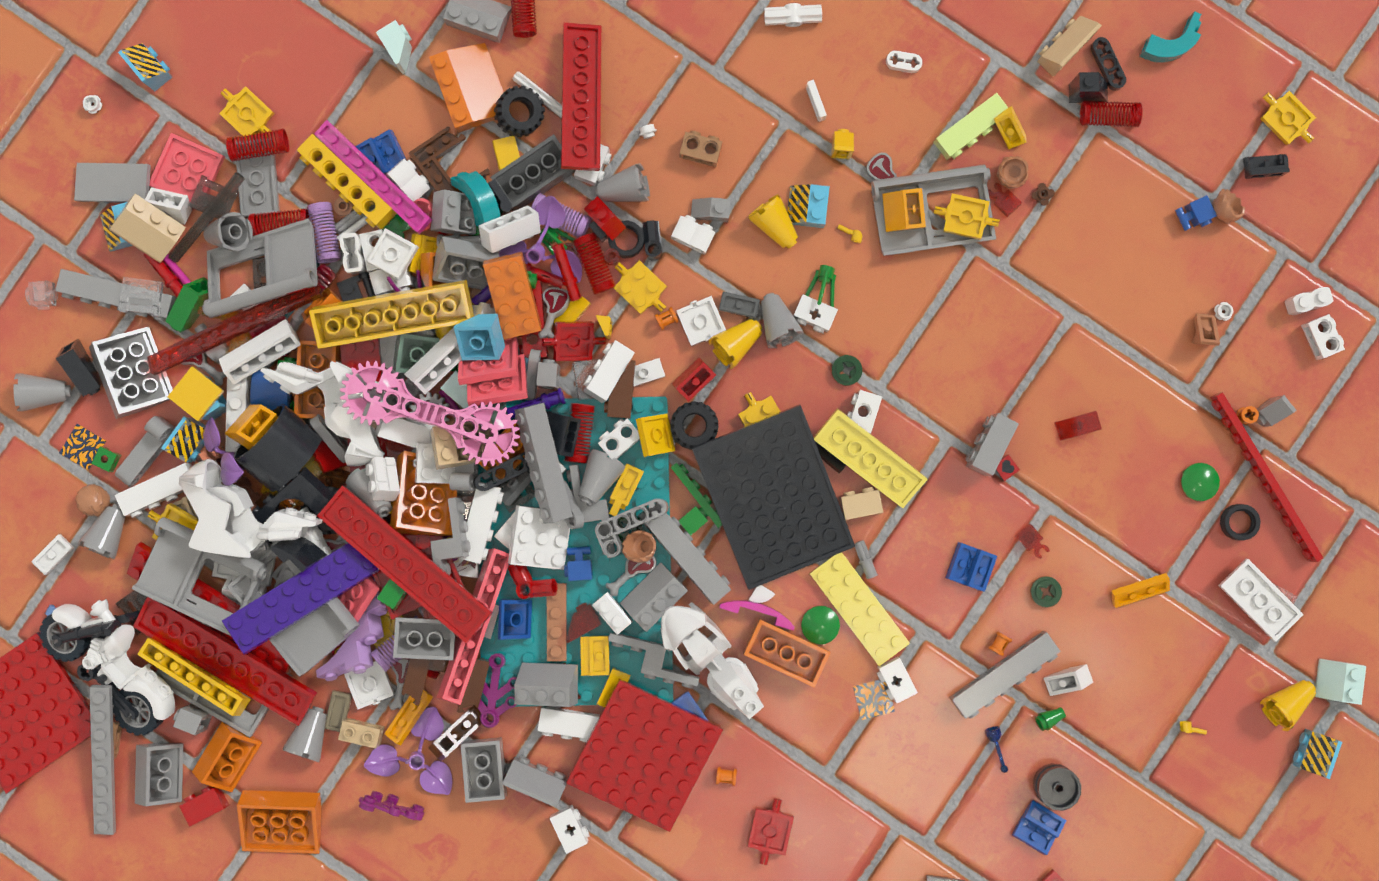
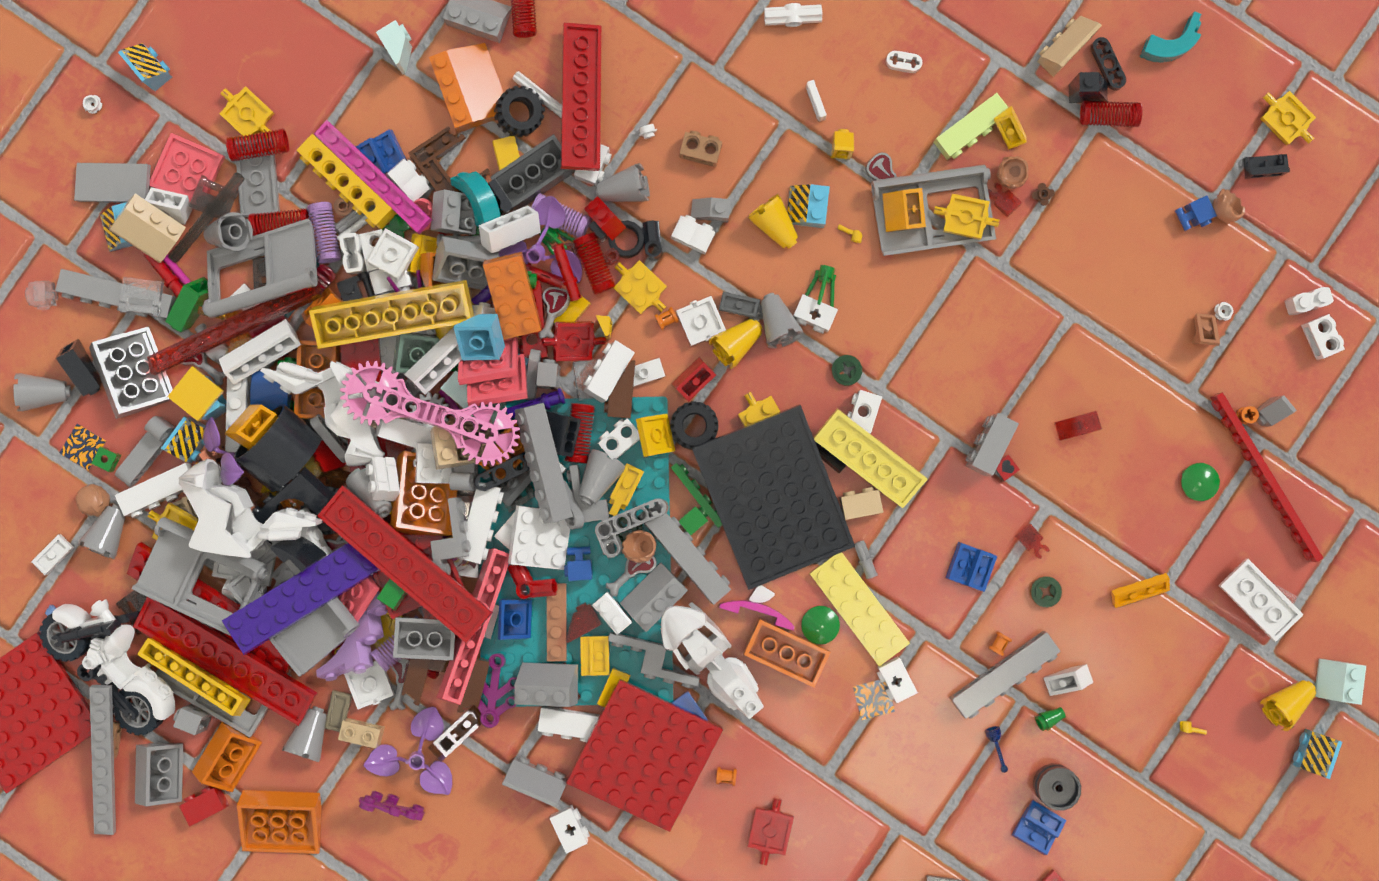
light orange plate [384,689,433,746] -> none
light grey brick [461,737,507,803] -> none
black tyre [1220,504,1261,541] -> none

